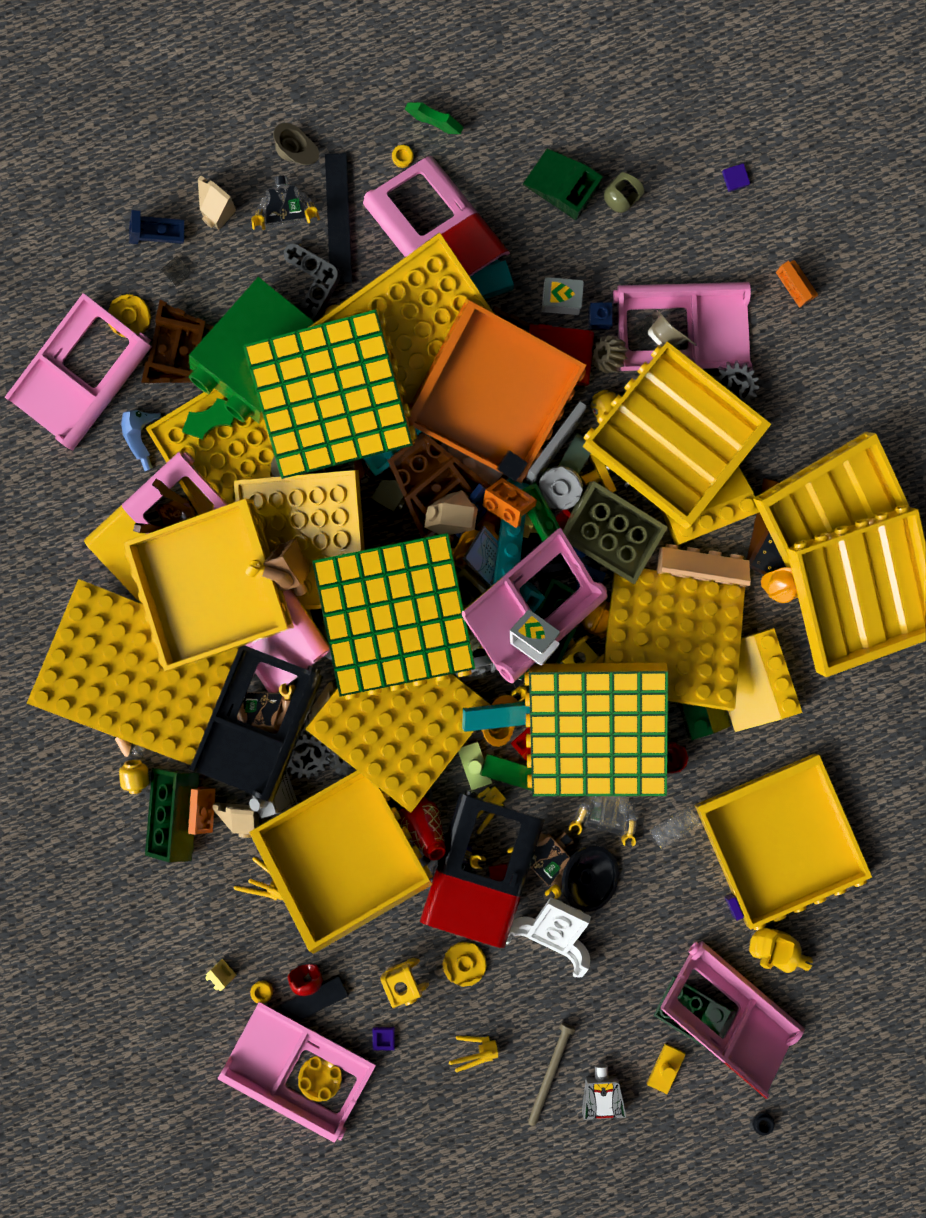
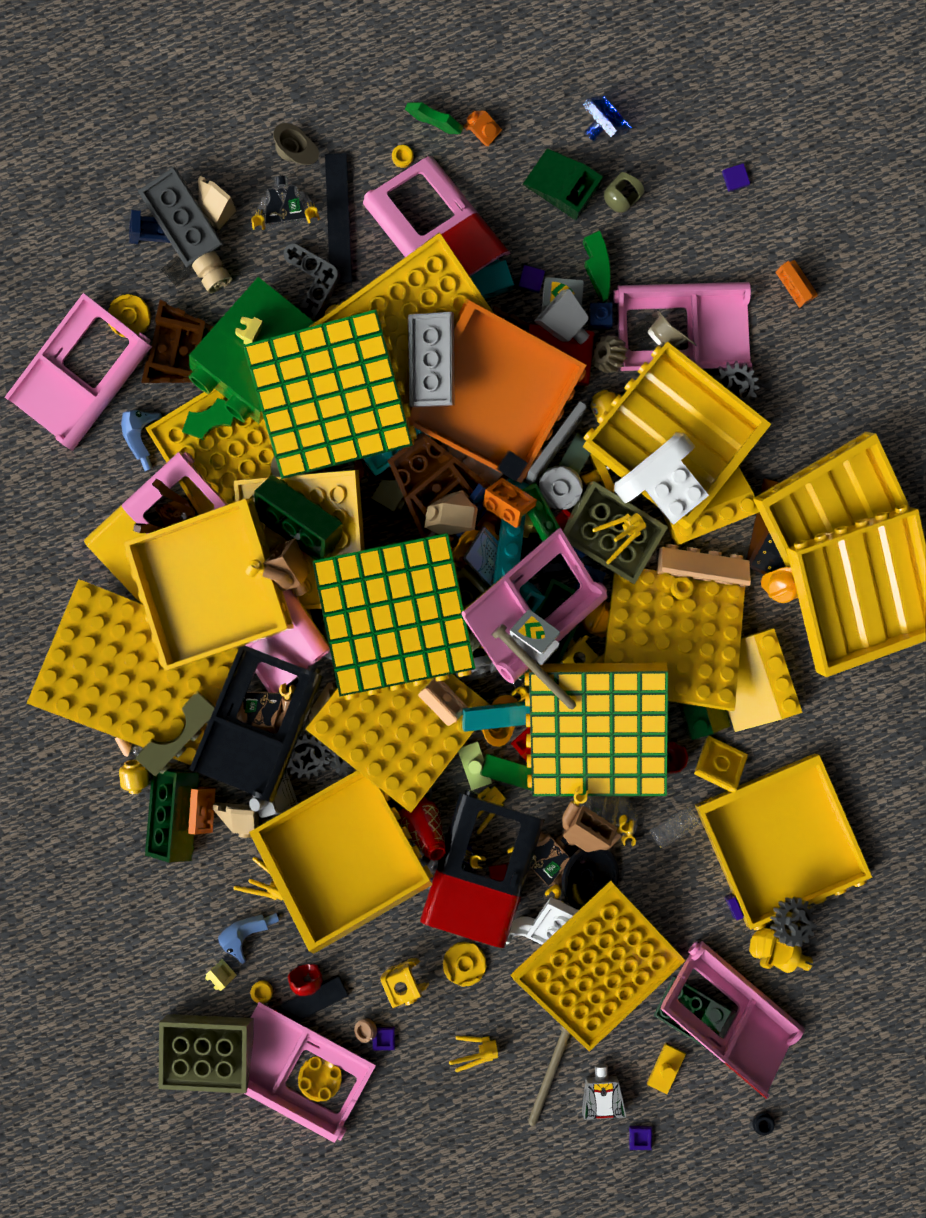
none -> olive arch [135,690,215,776]
none -> dark grey tile [138,167,224,268]
none -> olive slope [159,1014,254,1093]
none -> tan wheel [192,251,232,294]
none -> medium blue animal [218,913,279,964]
none -> light yellow tile [235,317,262,344]
none -> dark green slope [254,475,343,560]
none -> medium nougat tile [354,1018,377,1043]
none -> light grey tile [408,312,455,407]
none -> light nougat slope [418,678,468,726]
none -> orange bracket [464,111,502,146]
none -> dark tan bar [491,623,576,710]
none -> yellow plate [511,881,686,1052]
none -> dark purple tile [518,265,545,293]
none -> light grey torso [534,289,589,344]
none -> medium nougat torso [562,786,633,852]
none -> clear blue tile [582,96,632,141]
none -> green slope [582,230,610,303]
none -> yellow plant [592,513,646,564]
none -> white piece [614,432,709,524]
none -> dark purple tile [629,1126,652,1150]
none -> yellow tile [671,576,694,600]
none -> yellow tile [694,736,748,793]
none -> dark grey gear [770,897,817,947]

